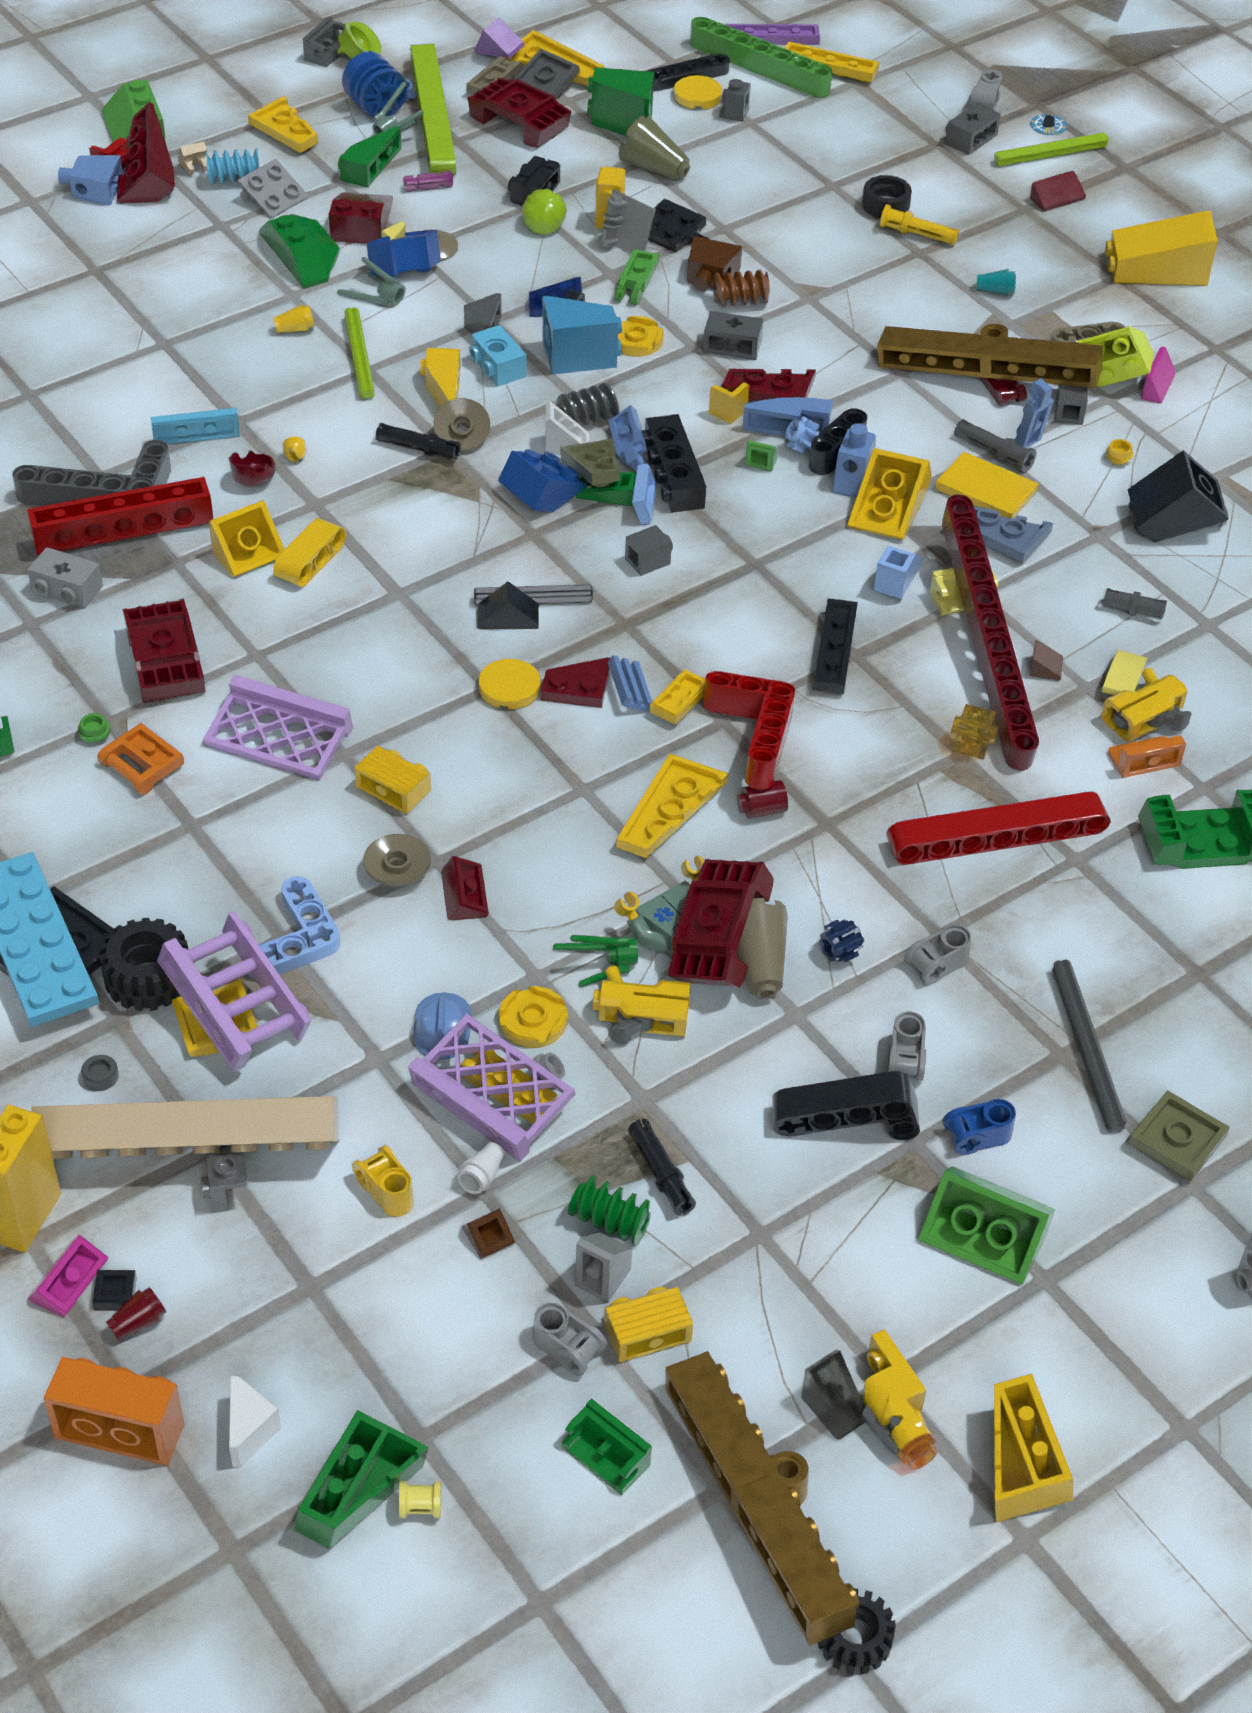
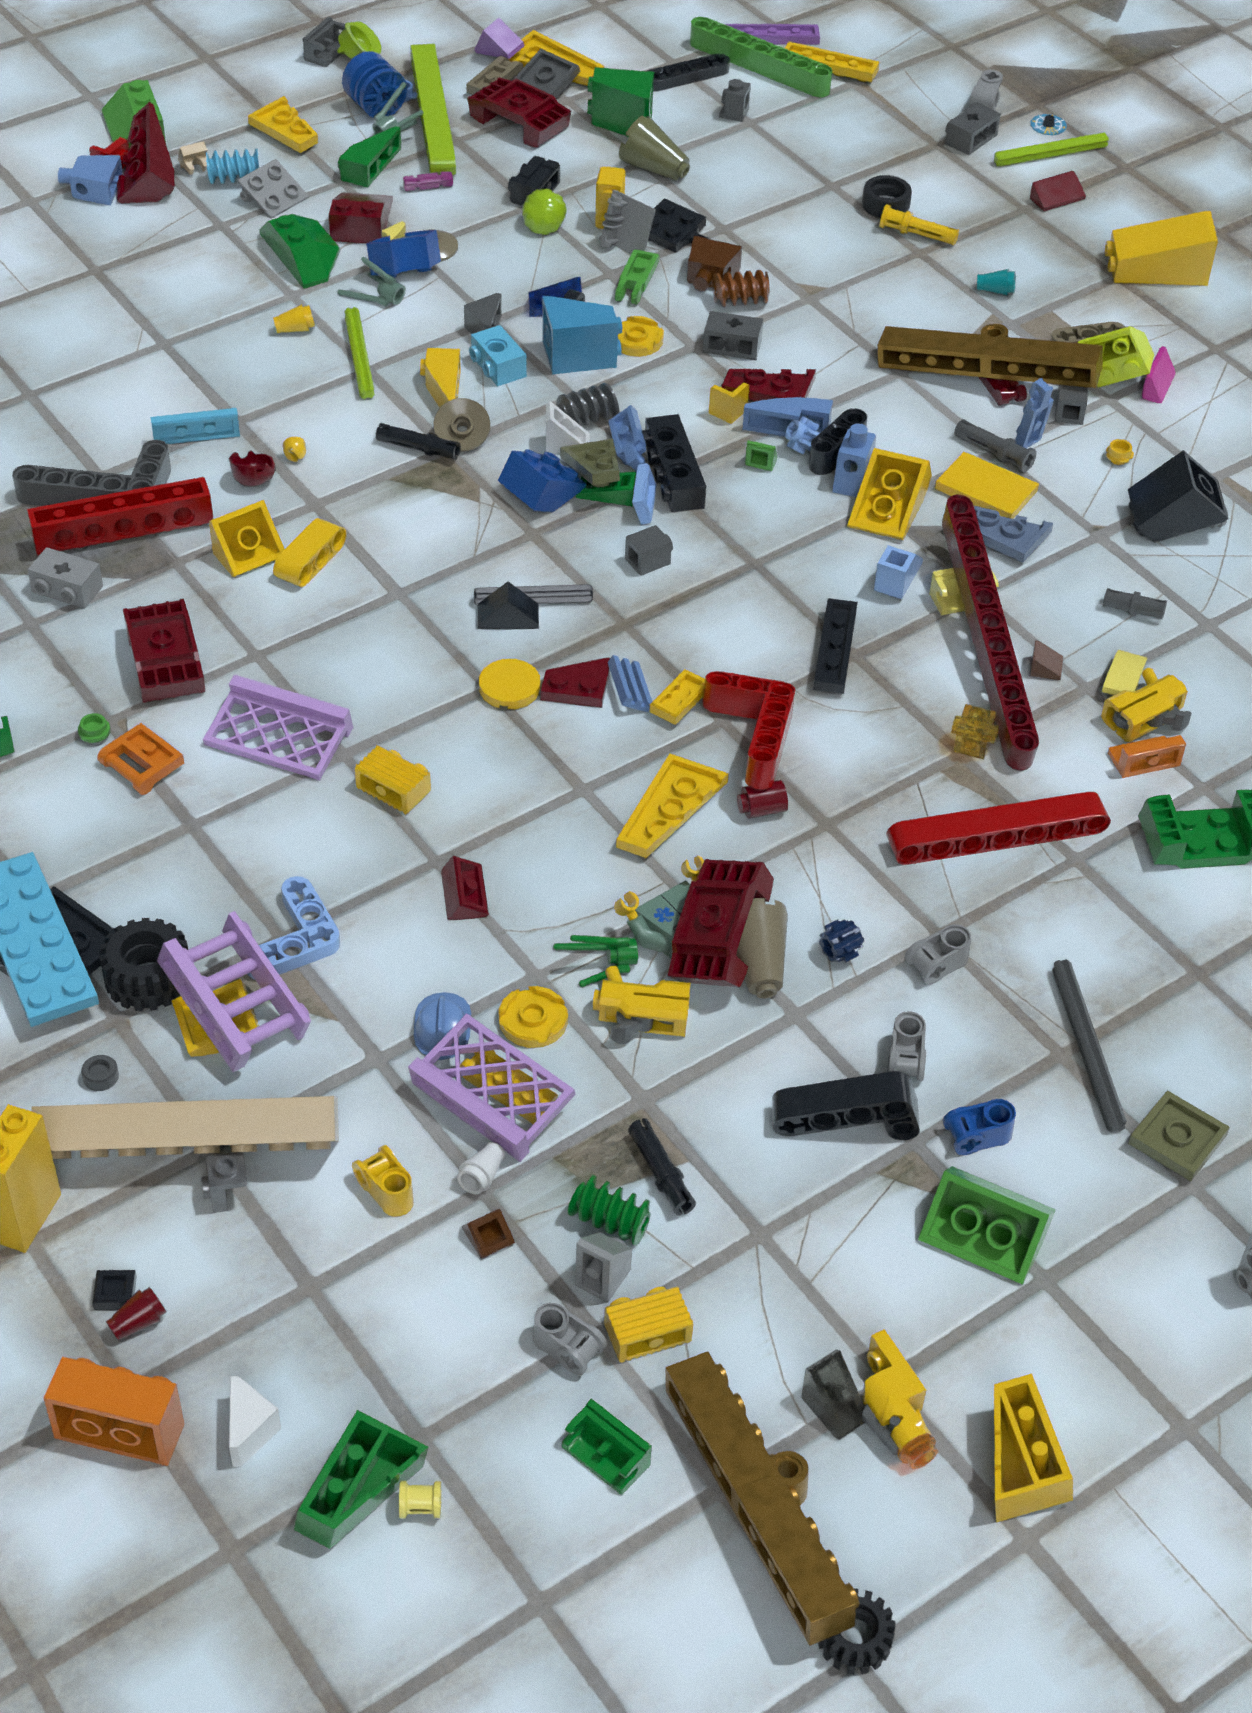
dark pink slope [28,1234,109,1317] -> none
dark tan dish [364,834,431,886] -> none
light grey plate [533,1052,565,1081] -> none
yellow tile [674,76,723,109] -> none

